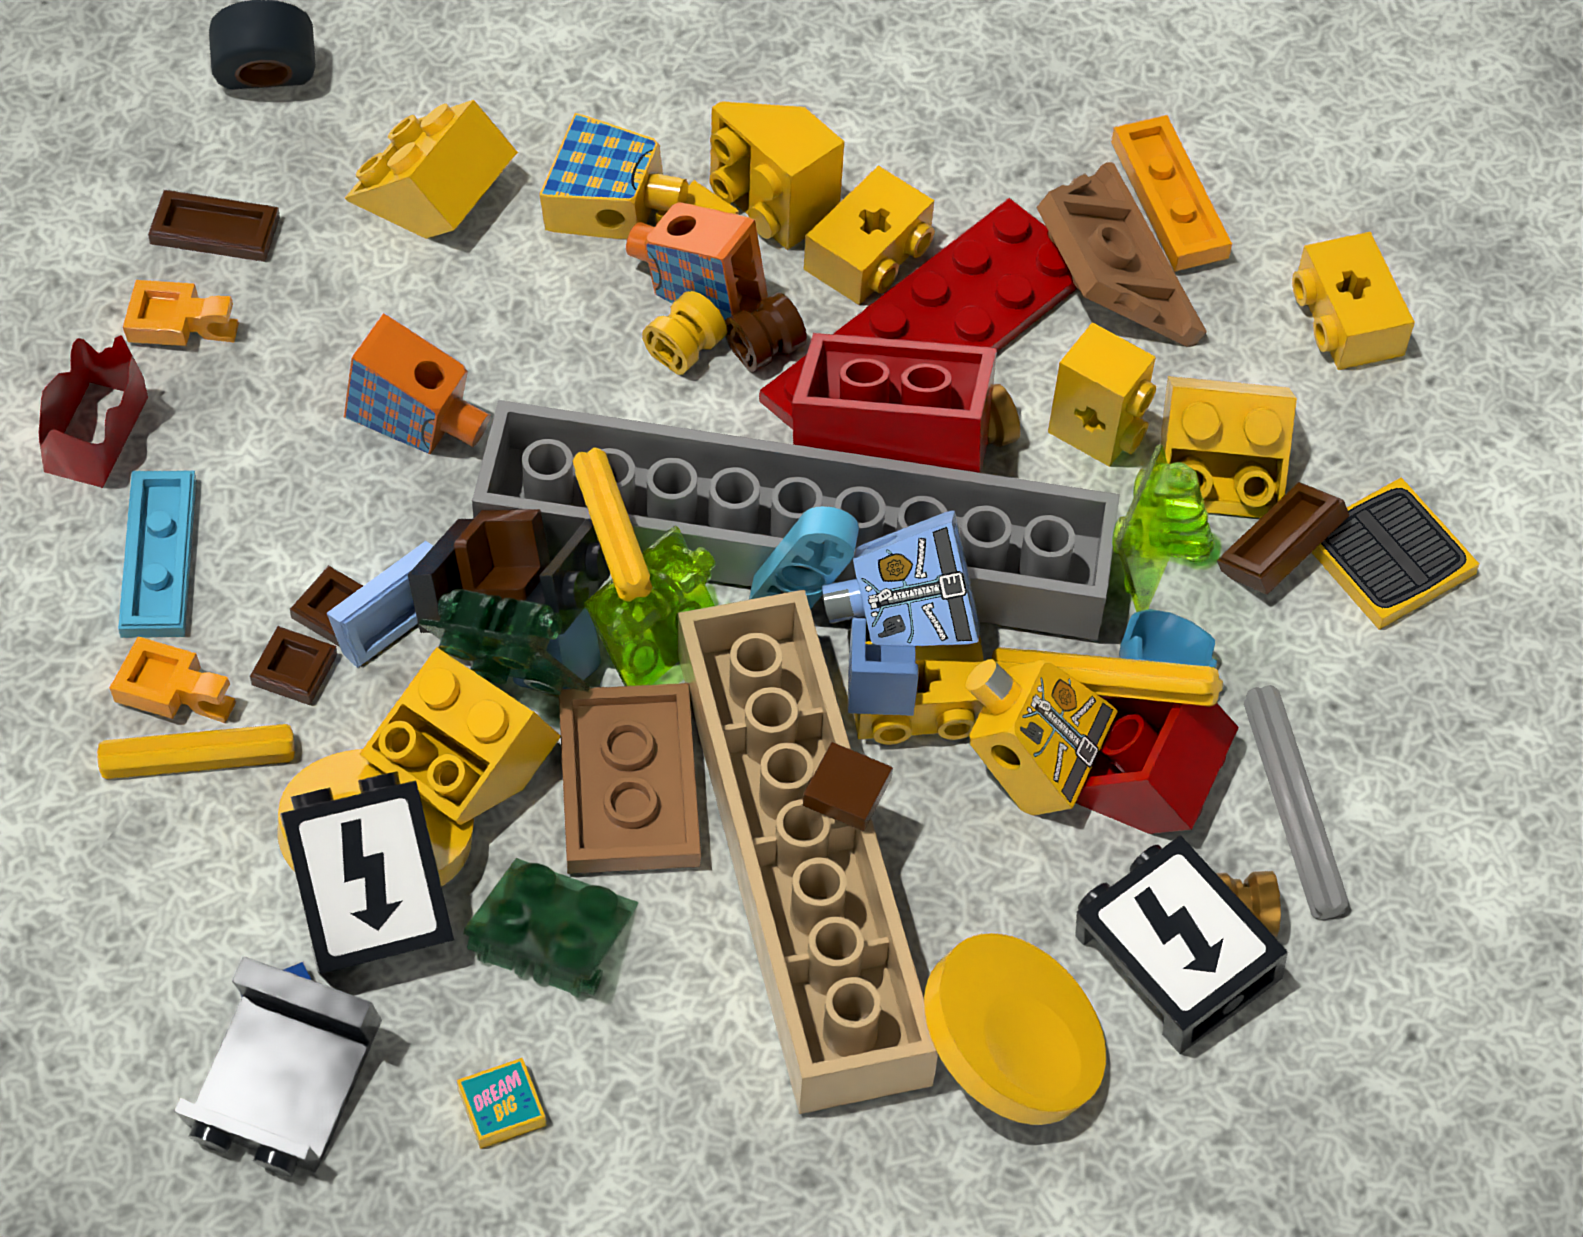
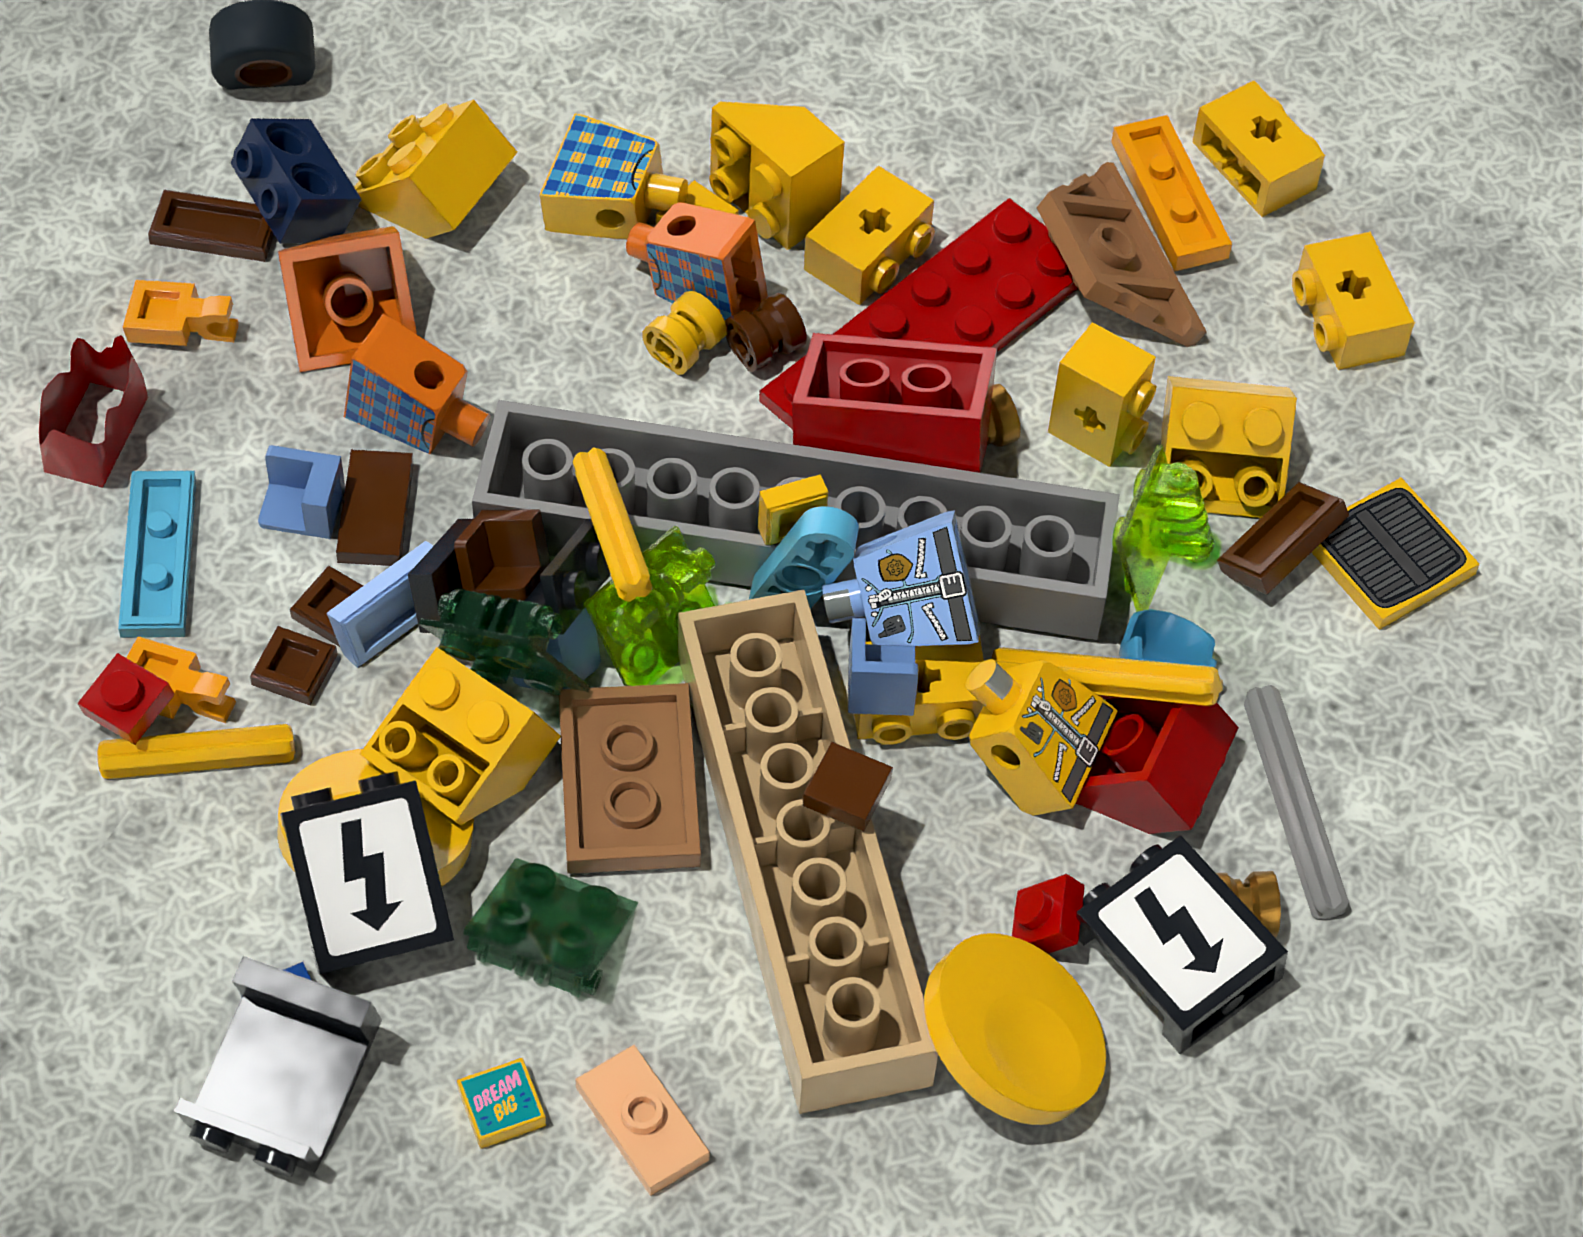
none -> red plate [77,653,175,745]
none -> dark blue brick [230,118,361,244]
none -> medium blue panel [258,445,345,539]
none -> orange slope [278,226,417,372]
none -> reddish brown tile [336,449,414,566]
none -> light nougat plate [575,1045,710,1196]
none -> yellow tile [758,474,828,545]
none -> red plate [1012,874,1085,954]
none -> yellow brick [1192,80,1325,217]

